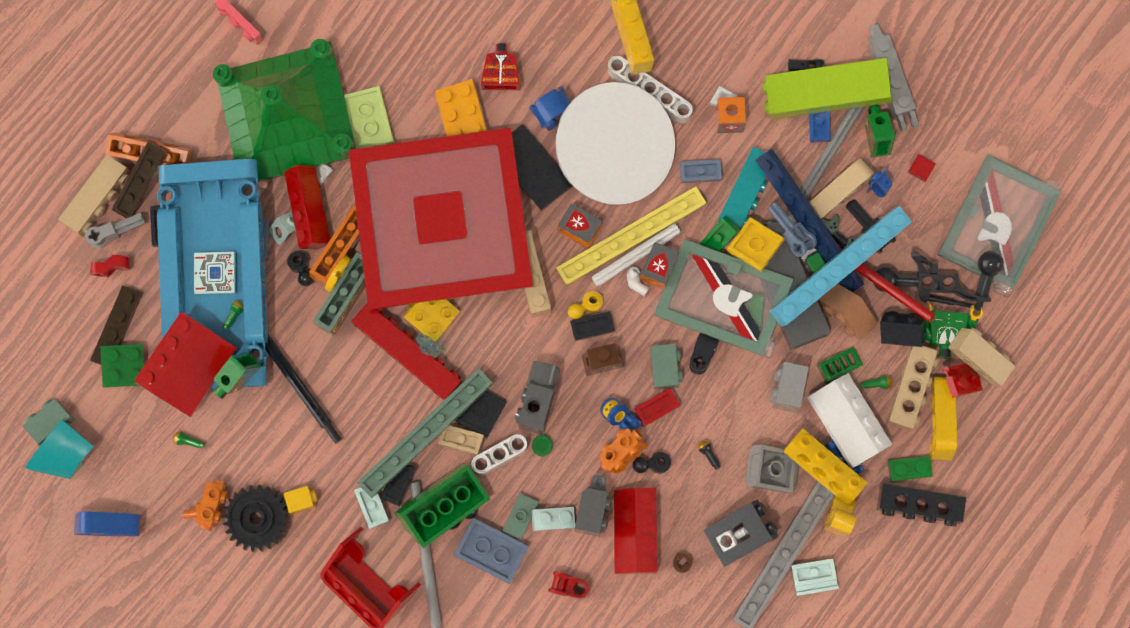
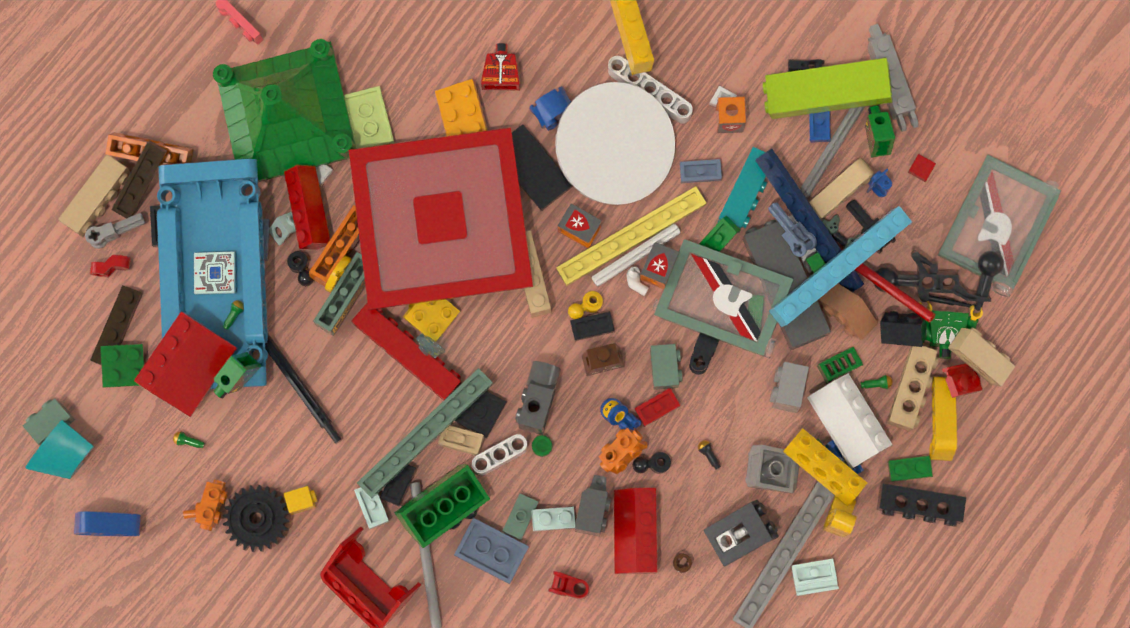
yellow tile [727,217,785,272] -> none

